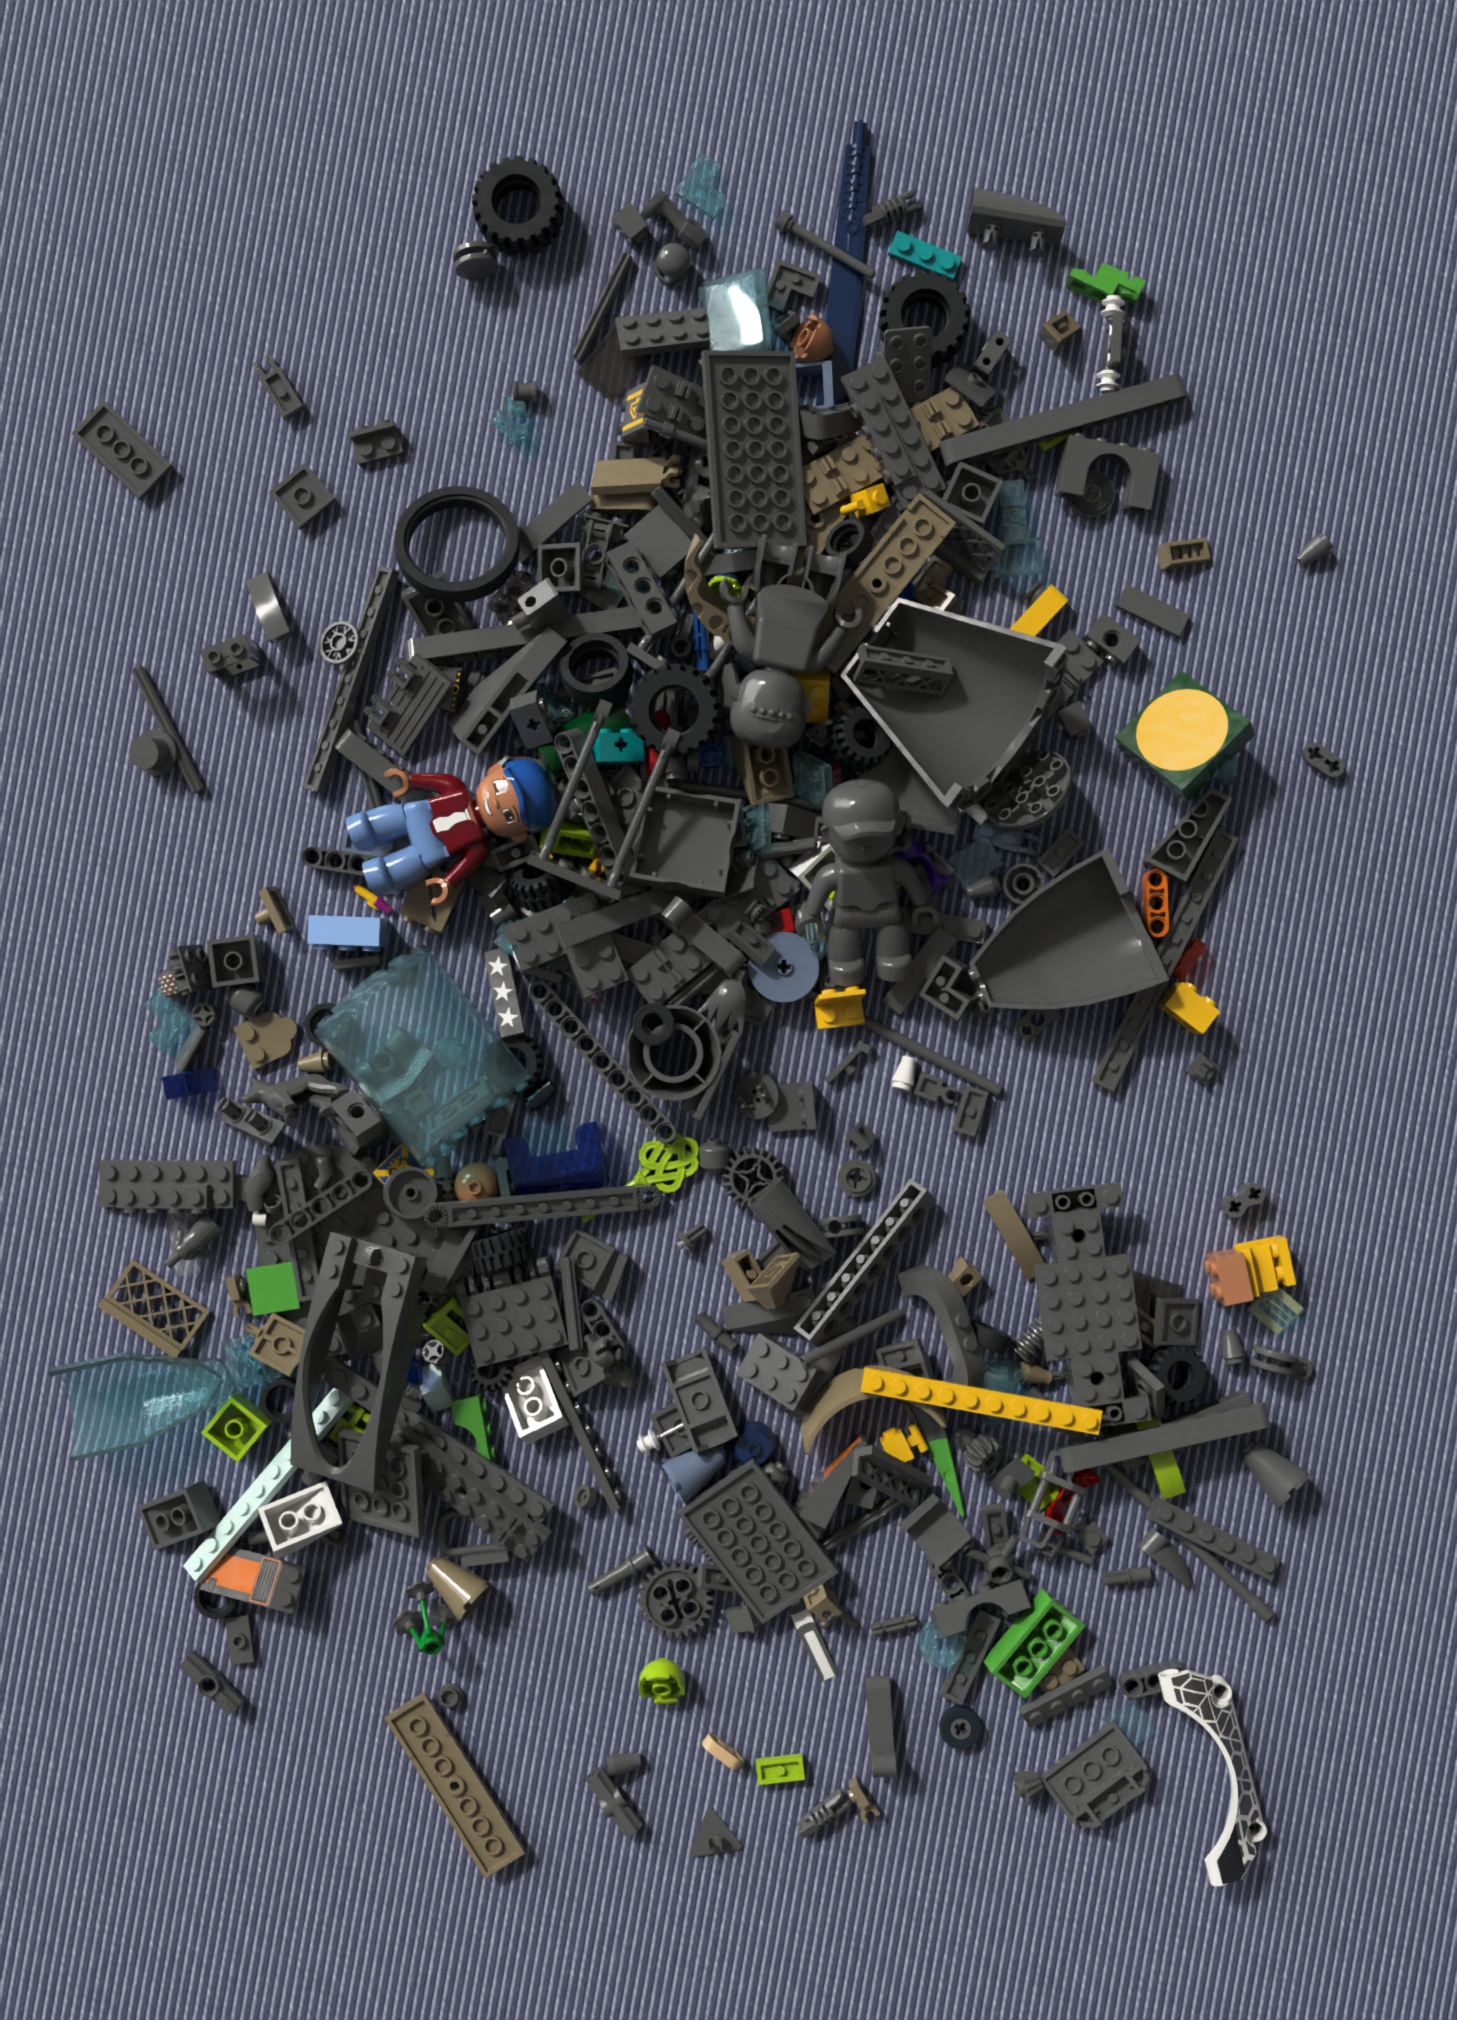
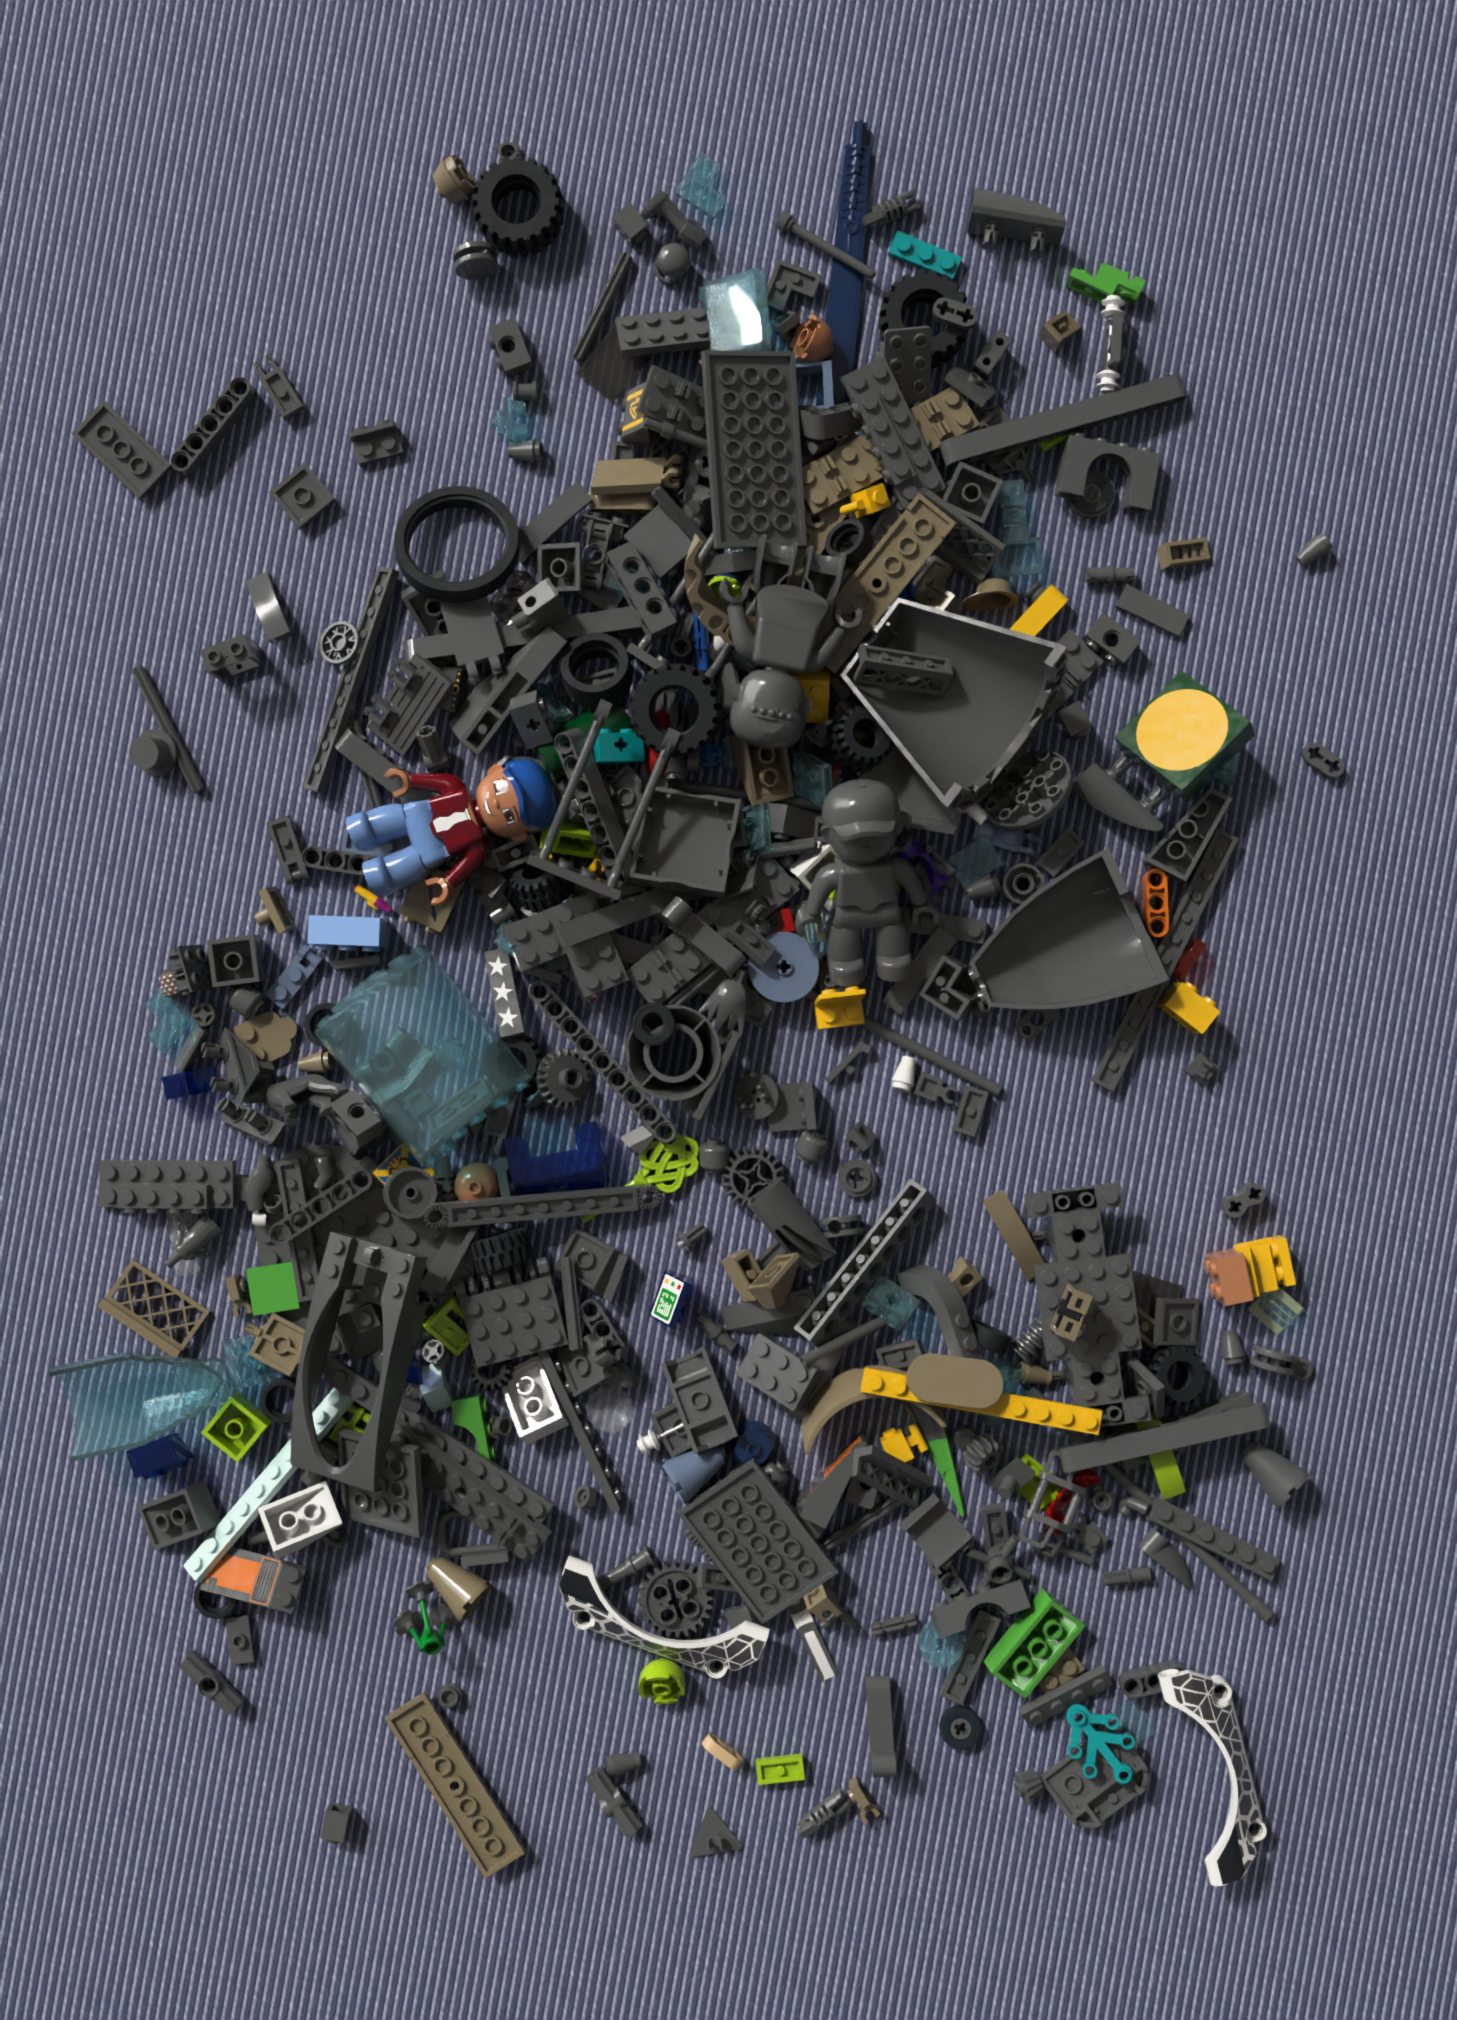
none -> clear blue slope [126,1433,194,1481]
none -> dark grey beam [170,377,256,477]
none -> dark grey connector [201,1027,275,1111]
none -> sand blue plate [265,944,324,1010]
none -> dark grey plate [266,815,311,885]
none -> dark grey brick [320,1802,353,1844]
none -> dark grey piece [416,725,451,773]
none -> dark tan cone [433,154,476,204]
none -> dark grey tile [439,596,505,682]
none -> dark grey brick [487,317,534,378]
none -> dark grey plate [490,1413,512,1439]
none -> dark grey plate [497,142,520,164]
none -> dark grey cone [508,439,544,463]
none -> dark grey gear [537,1048,592,1110]
none -> panel [559,1555,770,1679]
none -> clear dish [587,1386,633,1433]
none -> light grey slope [620,1125,655,1155]
none -> slope [649,1269,694,1329]
none -> dark grey head [794,1129,829,1165]
none -> clear light blue brick [861,1274,920,1331]
none -> dark tan tile [906,1353,1003,1409]
none -> dark grey beam [932,297,977,330]
none -> dark tan piece [962,578,1019,611]
none -> dark tan piece [1050,1283,1094,1342]
none -> teal plant [1066,1704,1135,1784]
none -> dark grey piece [1071,754,1169,831]
none -> dark grey pin [1085,565,1135,585]
none -> dark grey plate [1087,1485,1115,1513]
none -> dark grey arm [1118,1497,1151,1516]

